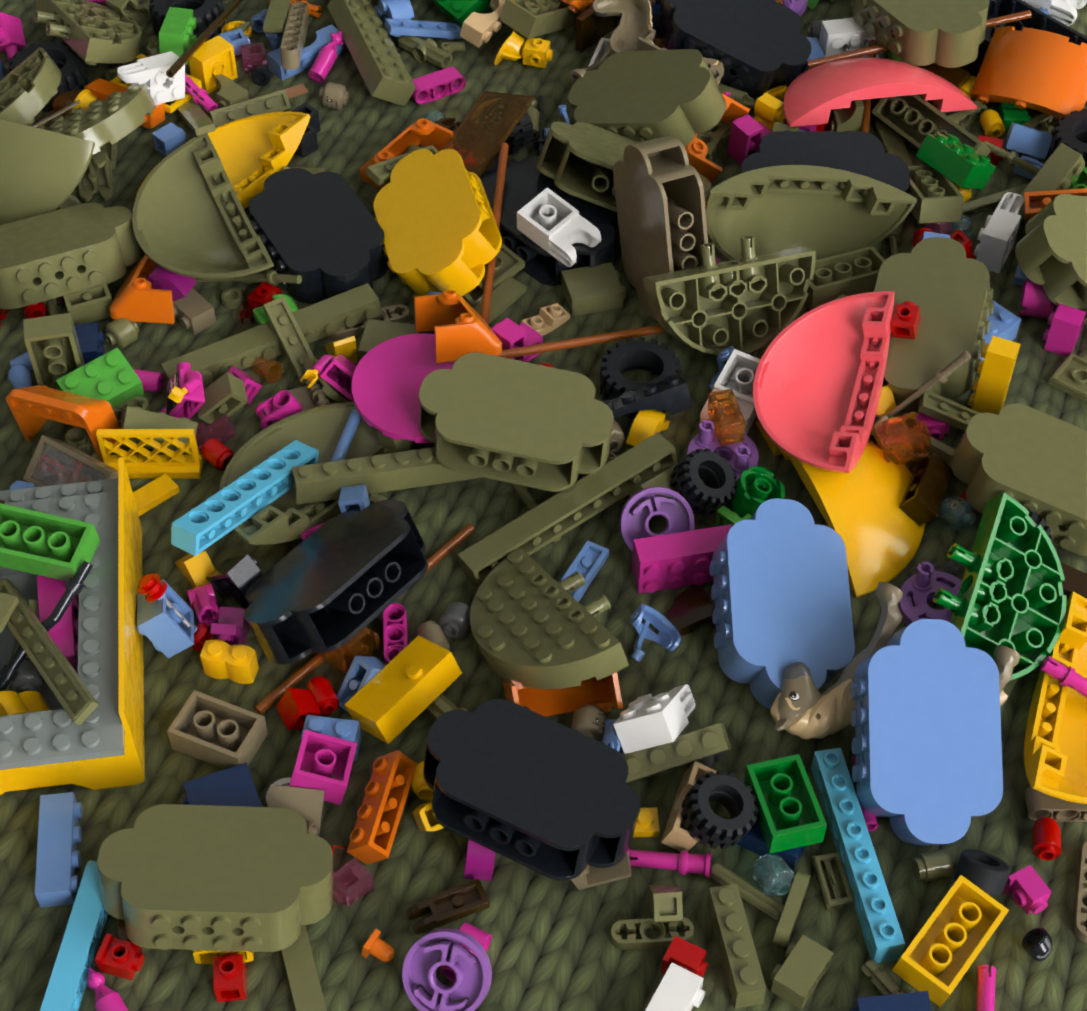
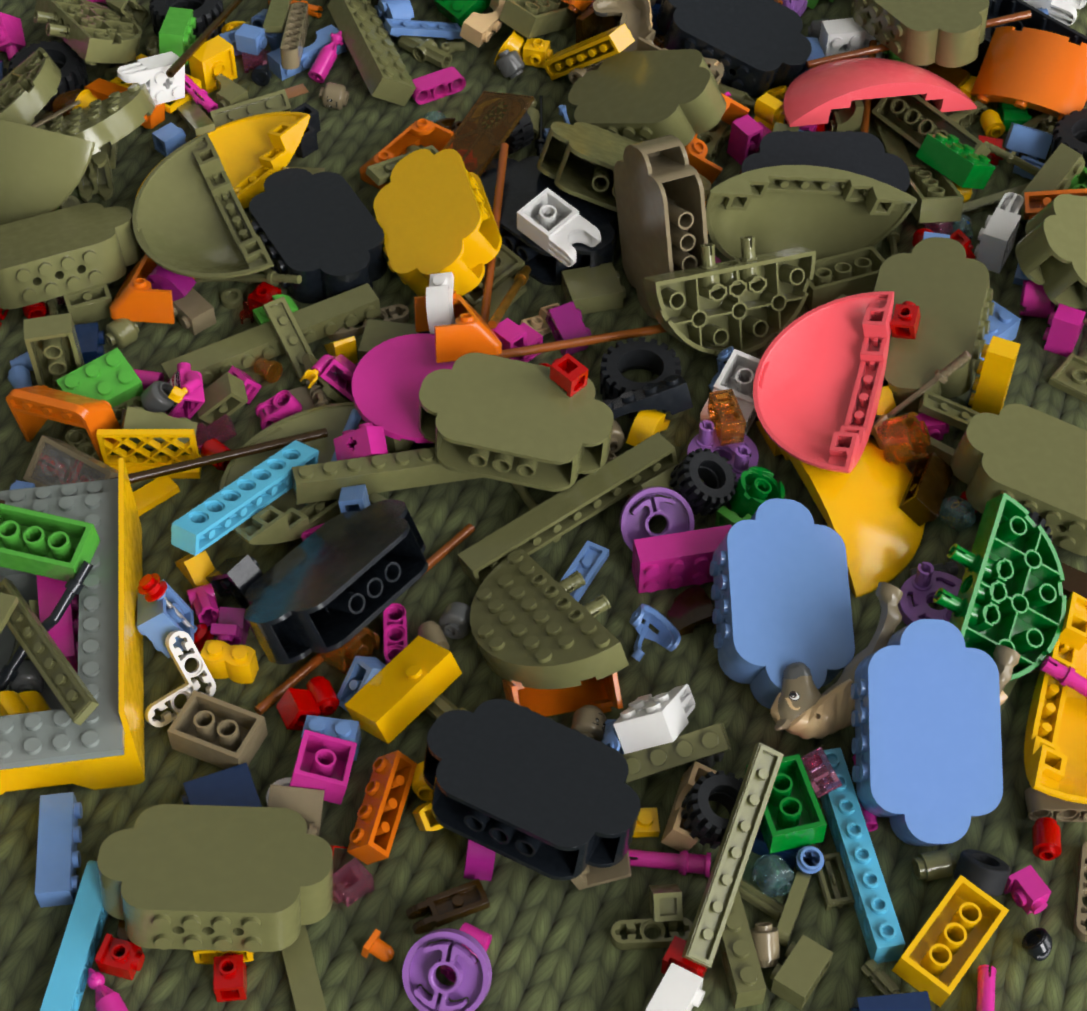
none -> dark brown piece [106,428,328,484]
none -> dark grey head [141,381,174,413]
none -> white beam [144,630,216,727]
none -> medium blue brick [234,23,267,56]
none -> dark pink brick [333,423,388,461]
none -> white arch [426,272,455,334]
none -> pearl gold bar [488,266,531,329]
none -> dark grey head [496,49,525,80]
none -> yellow brick [542,23,635,80]
none -> magenta brick [545,301,592,356]
none -> red brick [549,353,589,397]
none -> tile [682,742,784,968]
none -> dark tan brick [750,922,780,968]
none -> medium blue cone [796,846,824,875]
none -> clear pink brick [801,747,842,798]

